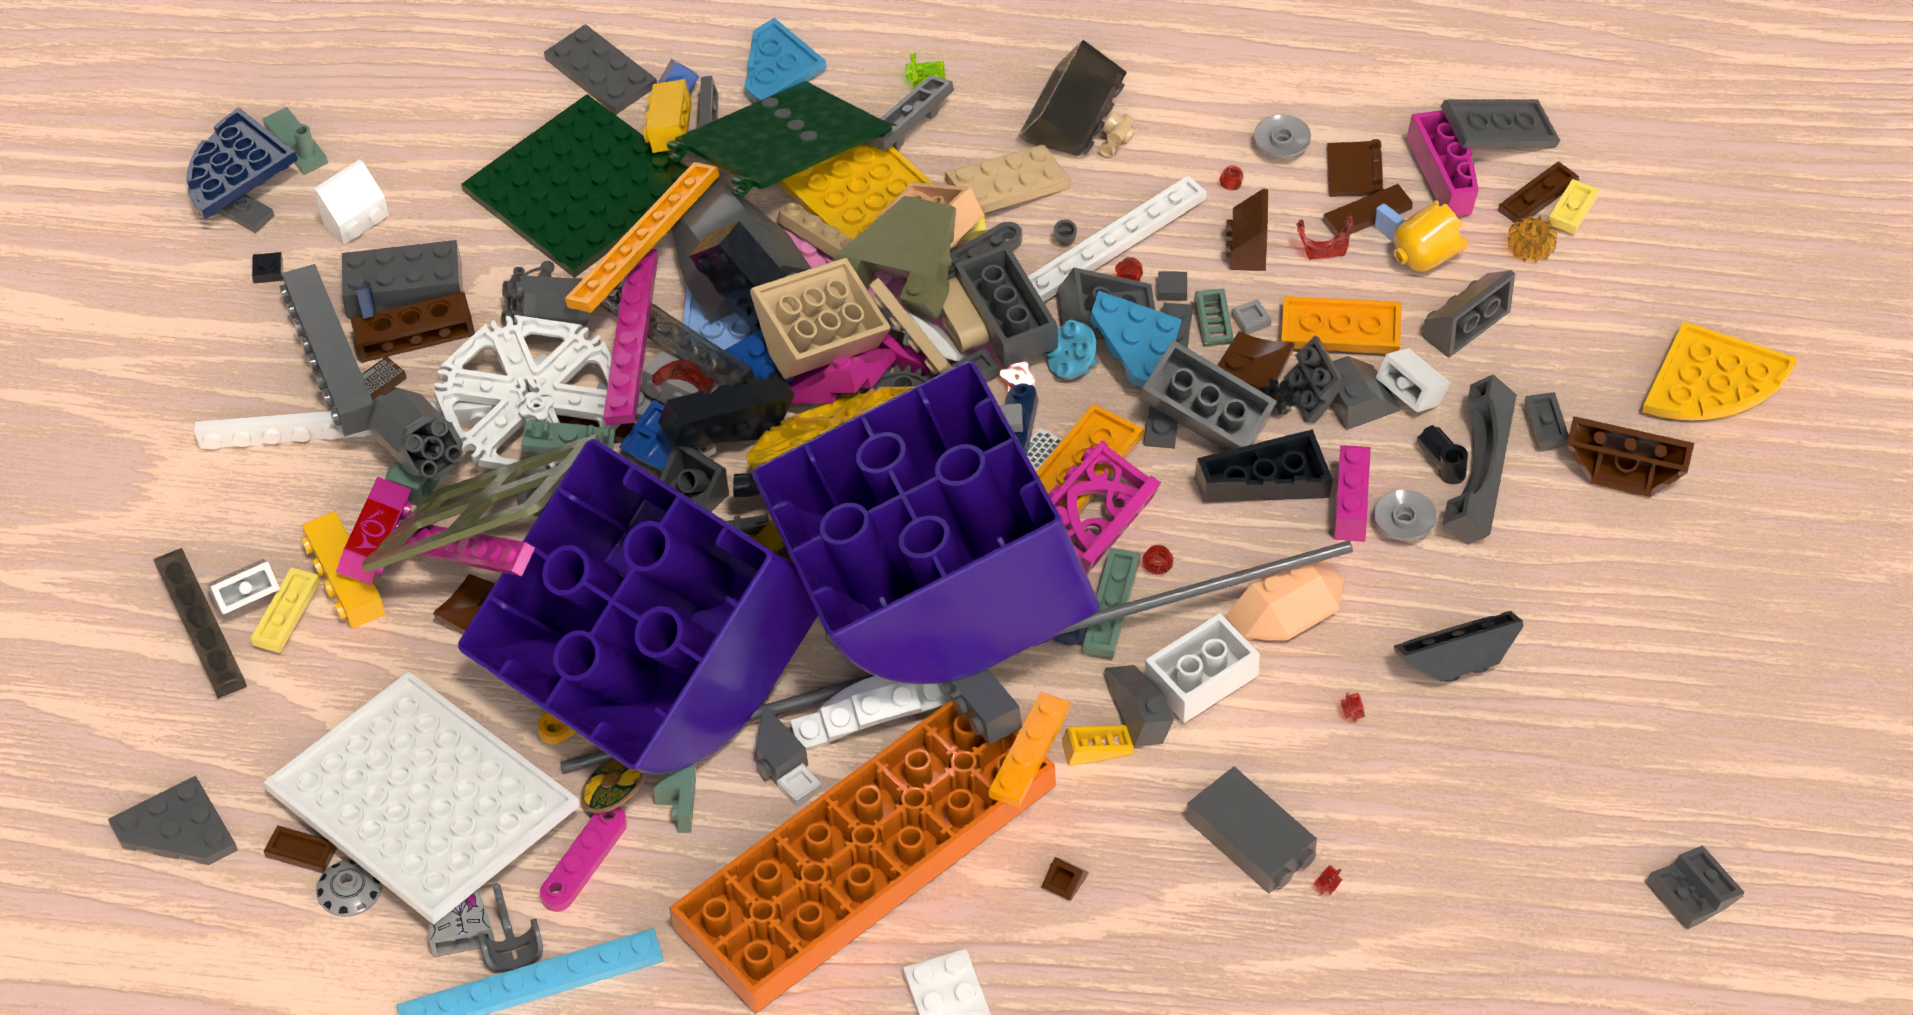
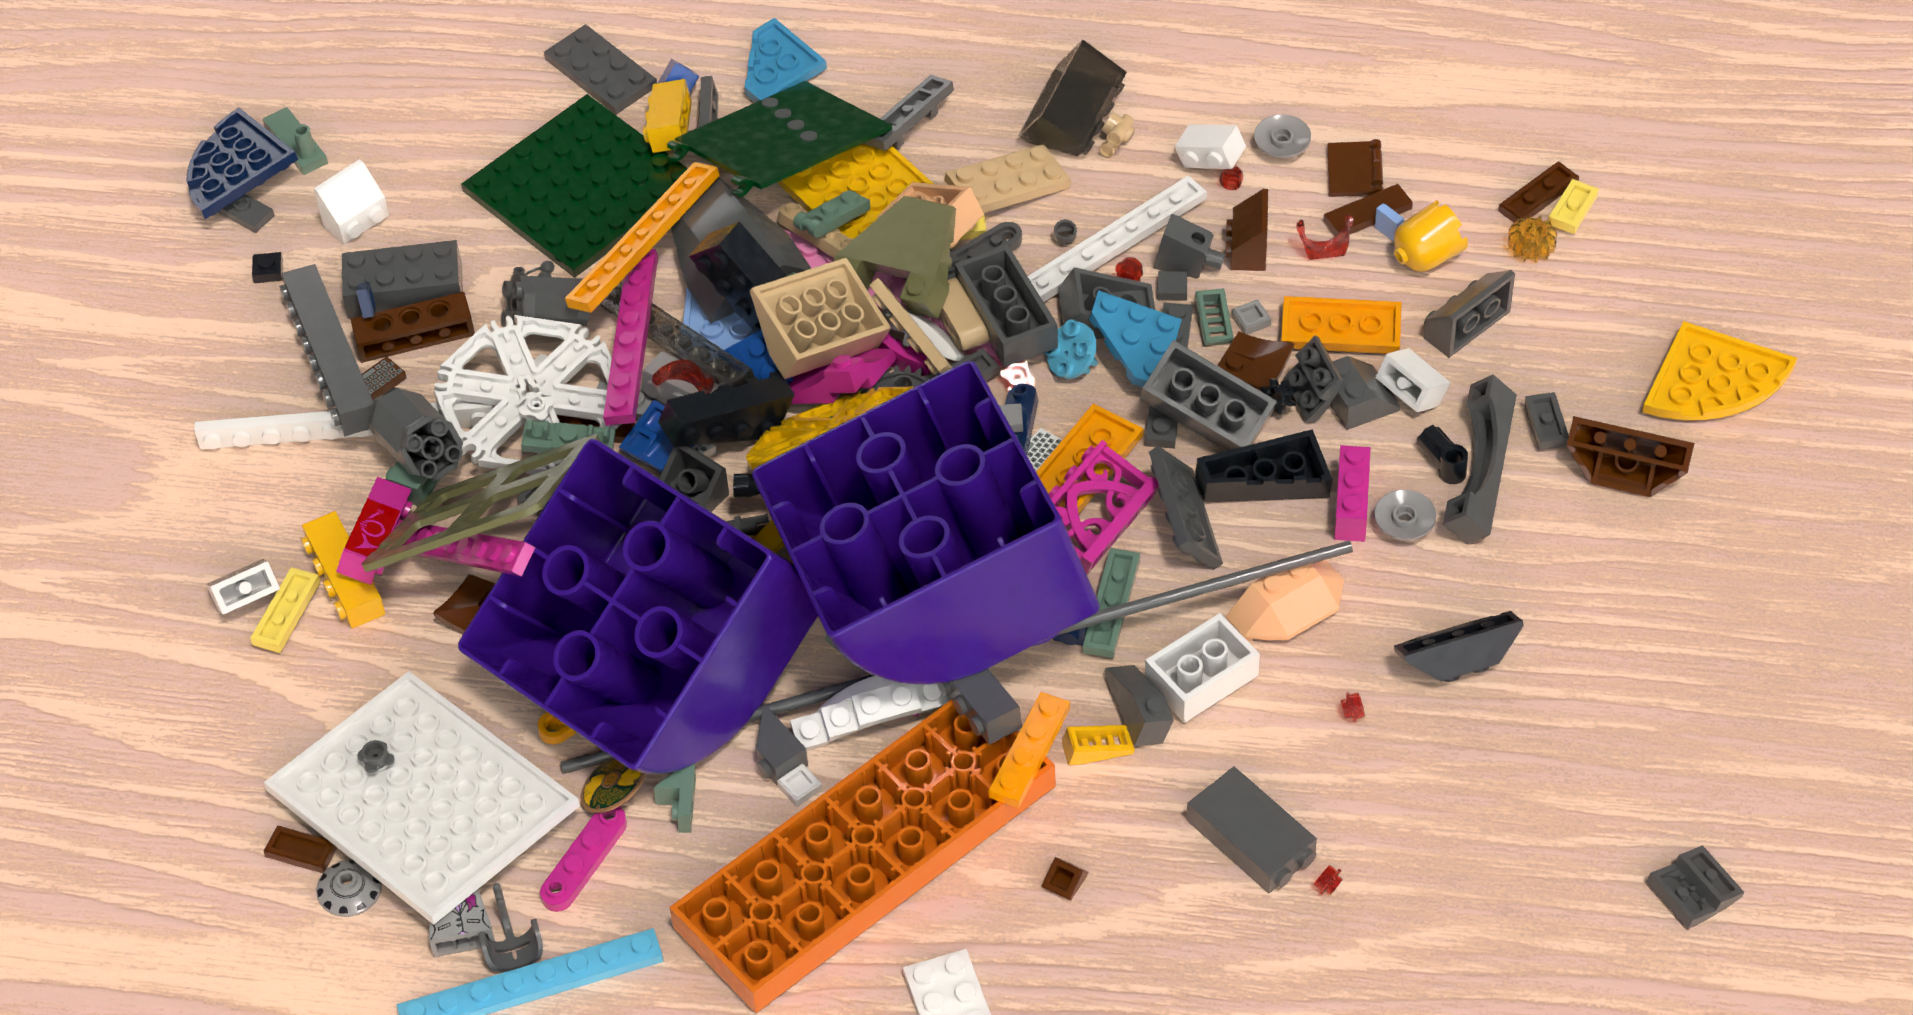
dark grey plate [108,775,238,865] -> none
clear smoke plate [153,548,247,699] -> none
clear neon green bracket [905,53,946,89] -> none
clear red plate [1143,545,1173,575] -> none
dark pink wedge [1406,110,1478,216] -> none
dark grey tile [1440,99,1560,148] -> none
none -> dark grey plate [357,740,395,773]
none -> sand green plate [793,190,870,238]
none -> dark grey plate [1149,446,1223,570]
none -> dark grey torso [1154,214,1226,279]
none -> white brick [1174,124,1246,169]

